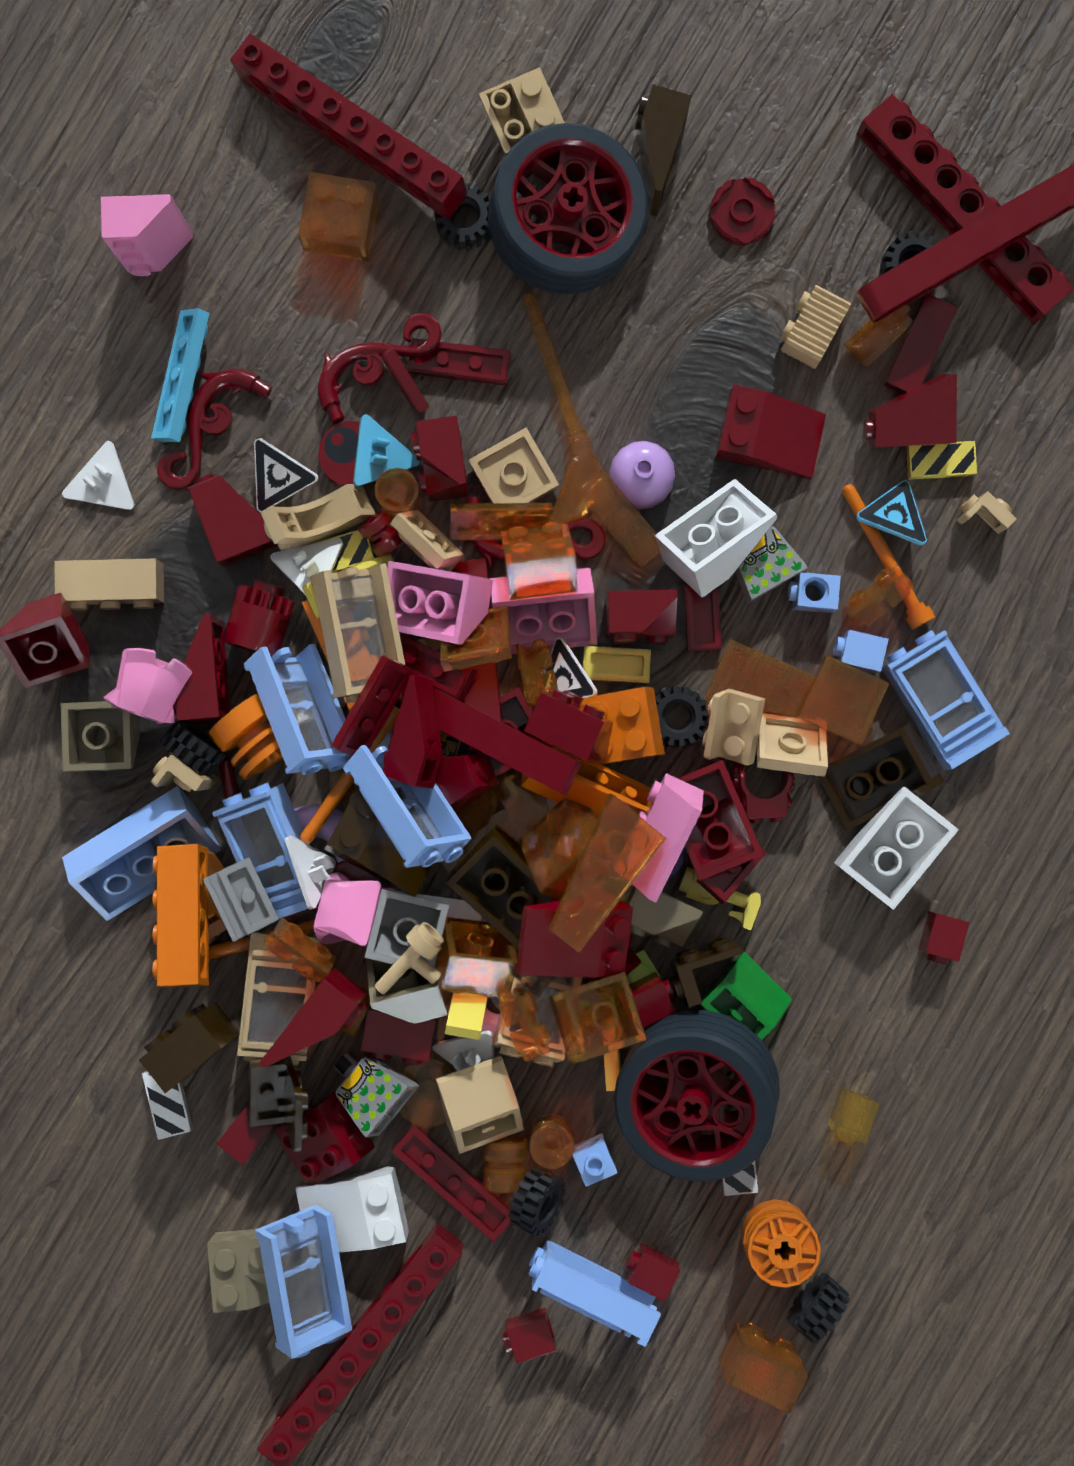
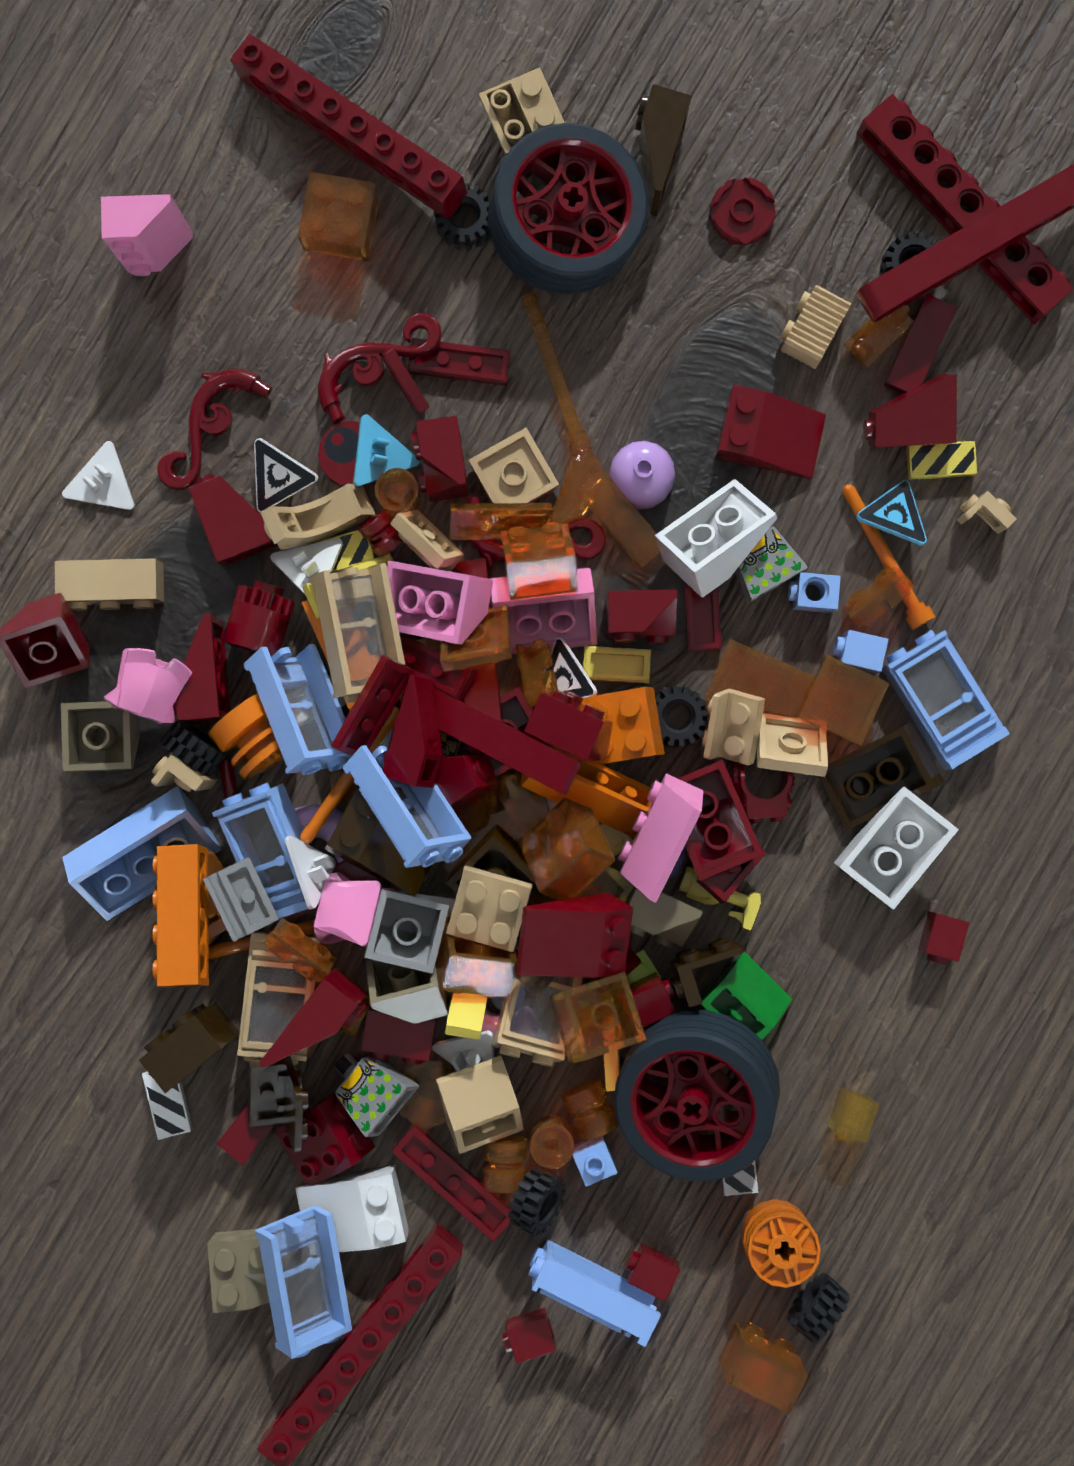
medium azure plate [151,308,210,442] -> none
tan piece [374,922,444,994] -> none
clear orange hinge [498,987,551,1062] -> none
clear orange wing [548,793,667,952] -> none
none -> tan plate [446,865,532,952]
none -> clear orange wheel [561,1078,619,1142]

